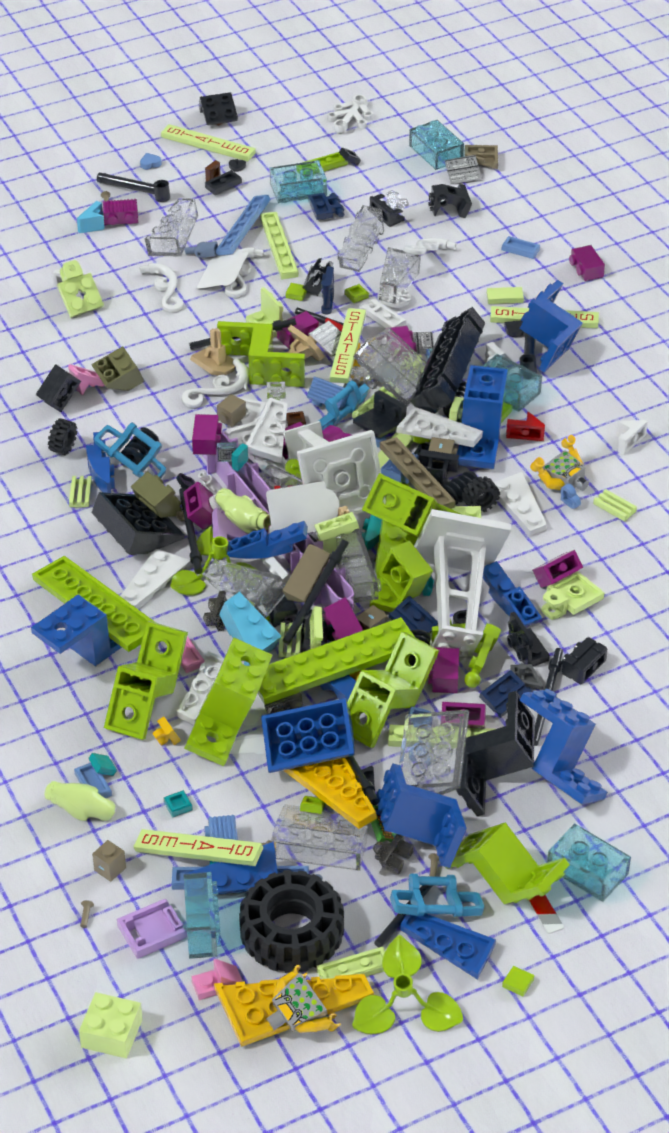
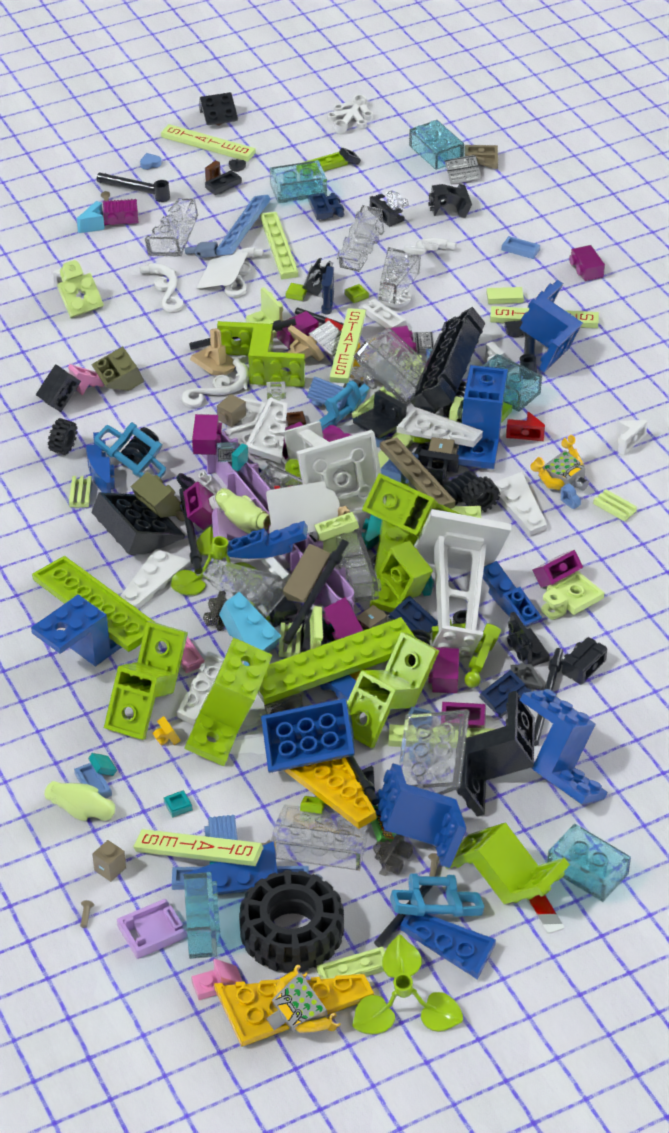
yellowish green brick [79,992,143,1059] -> none
lime tile [502,965,534,997] -> none

